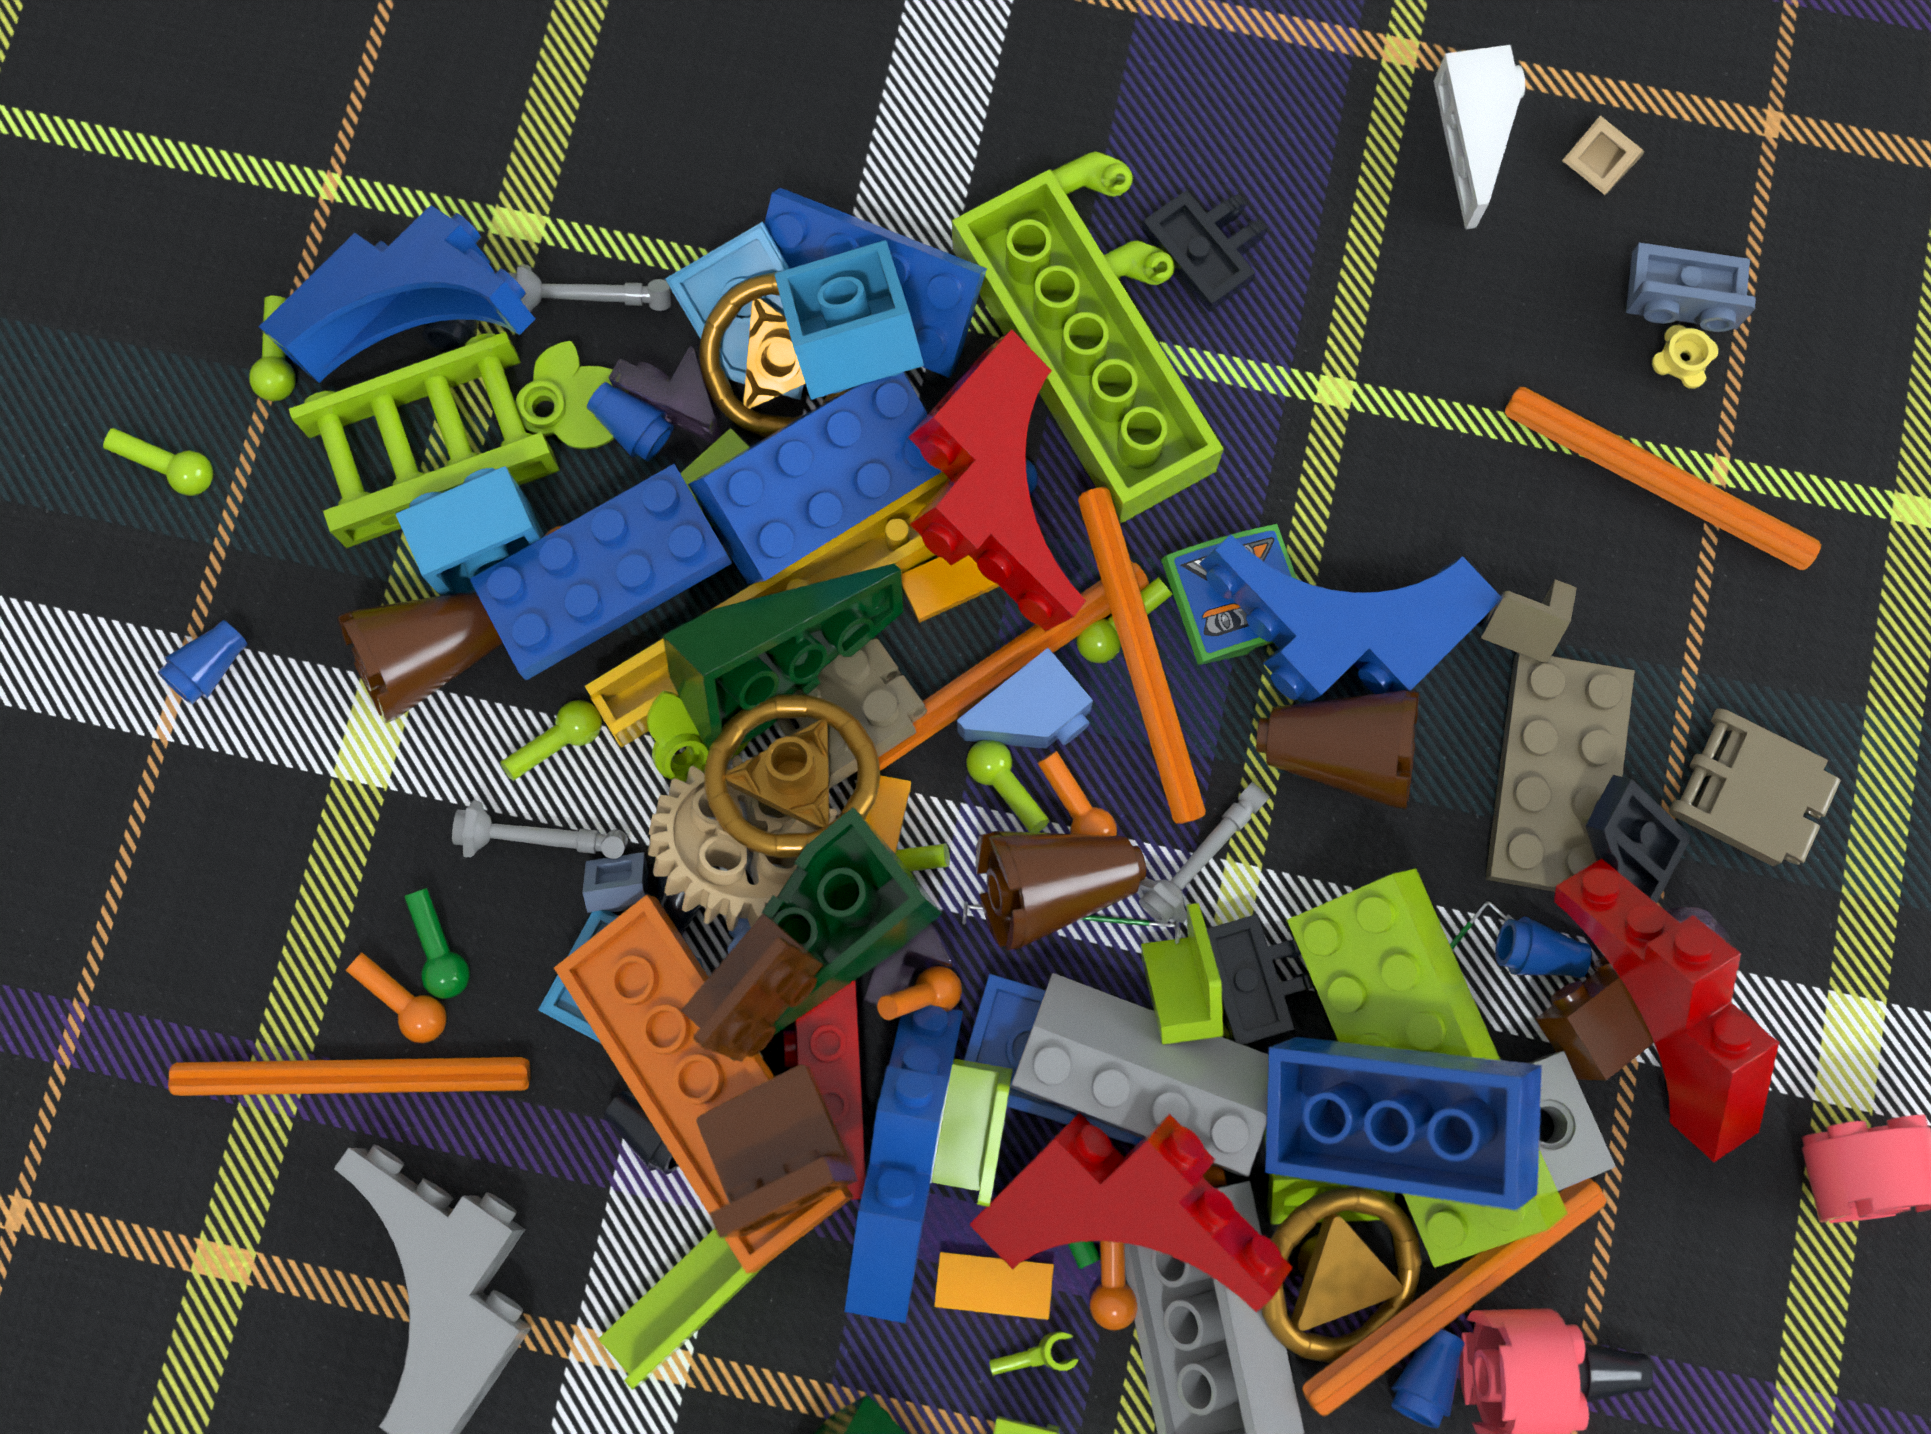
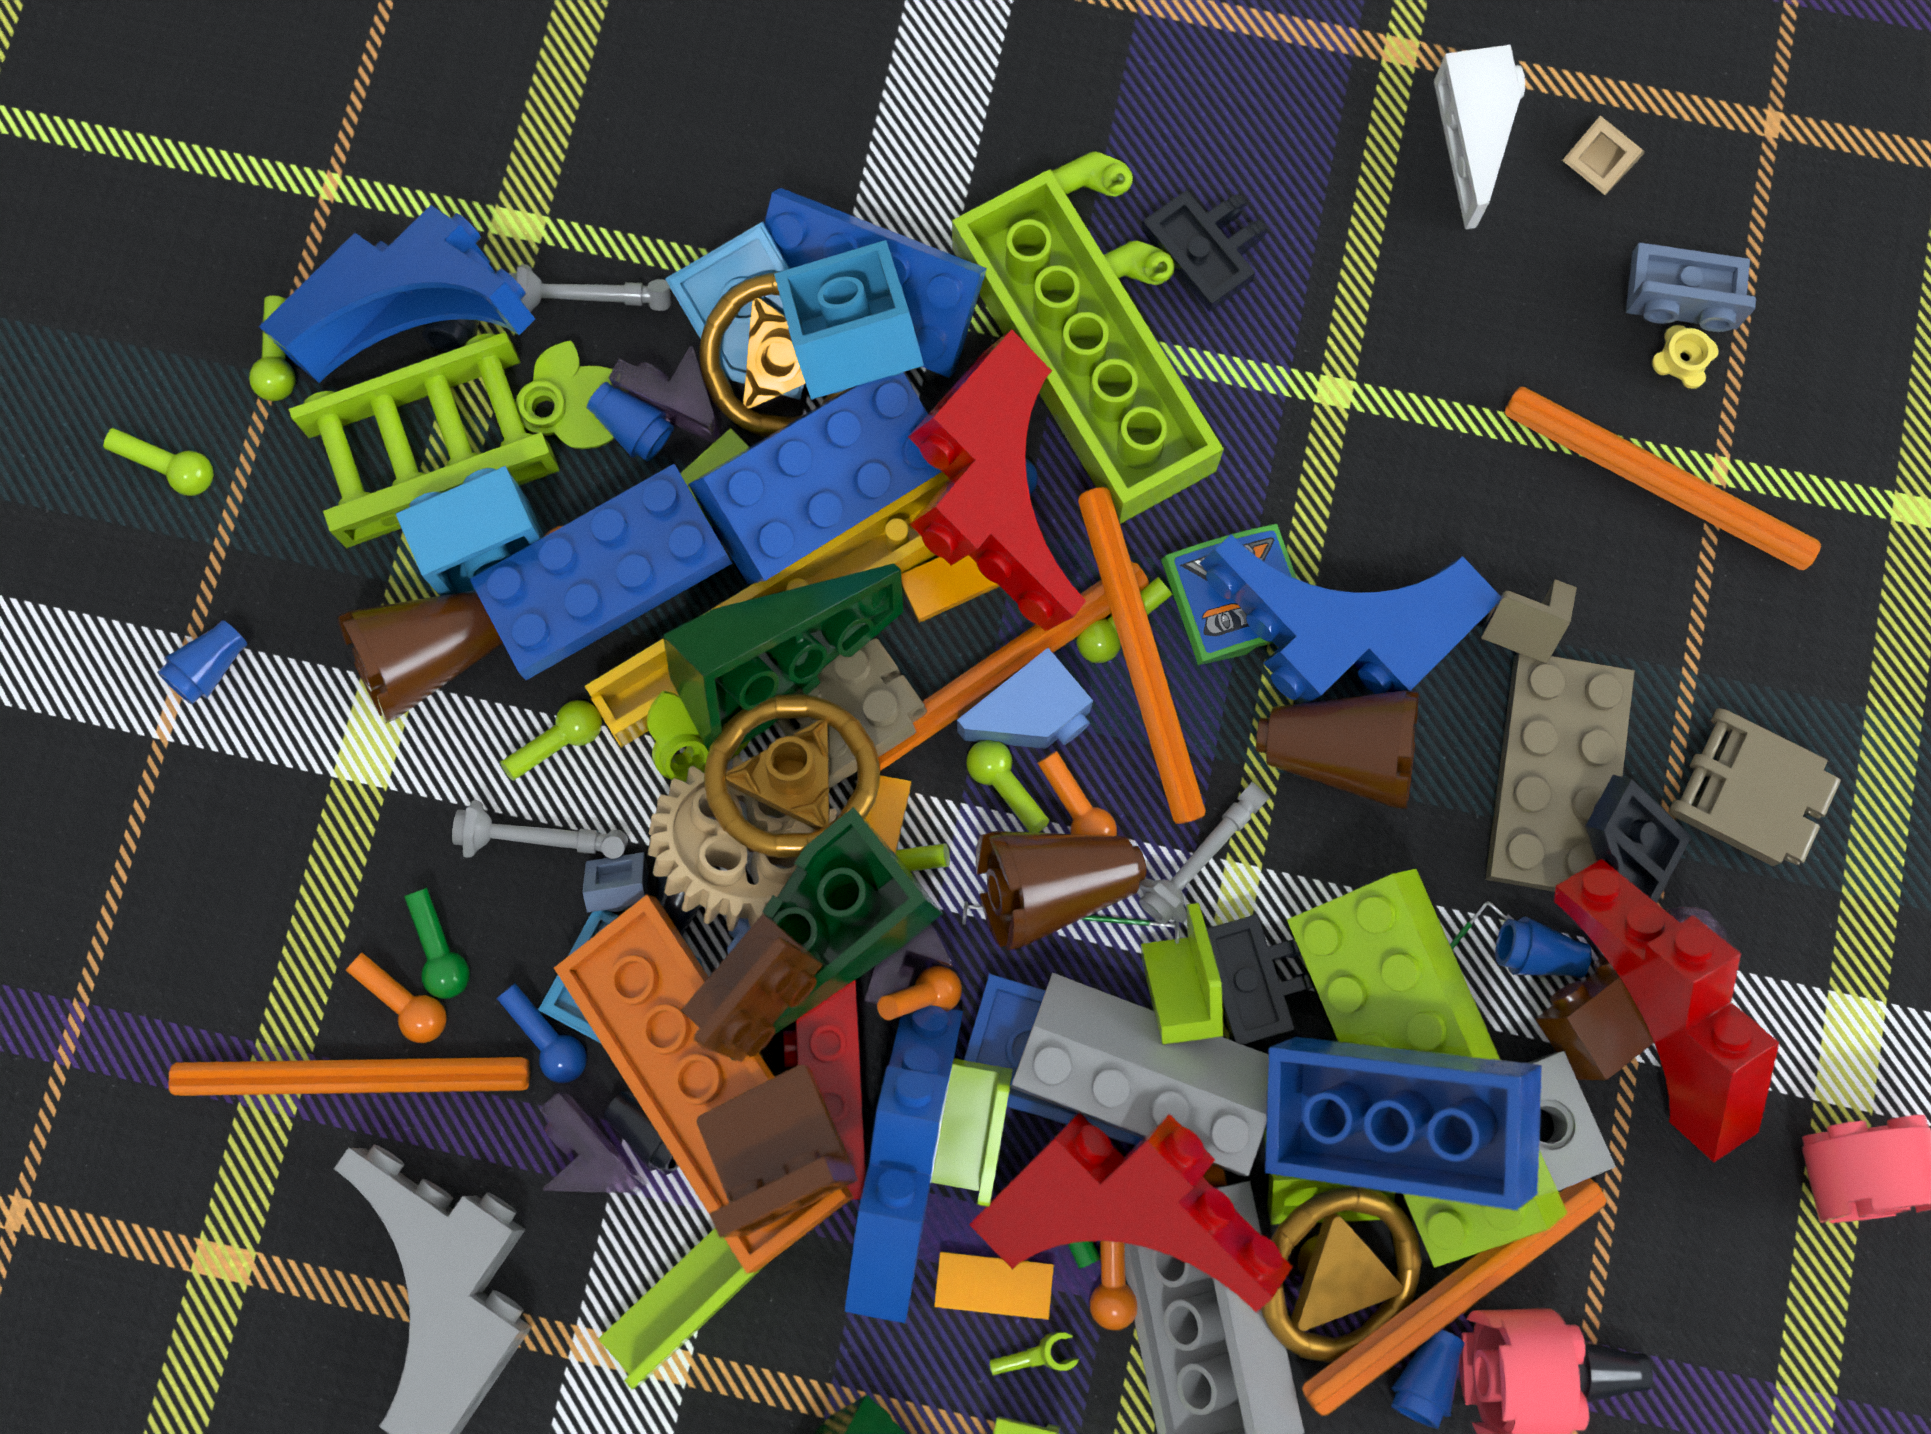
none -> blue bar [496,983,587,1083]
none -> clear purple slope [539,1092,647,1193]

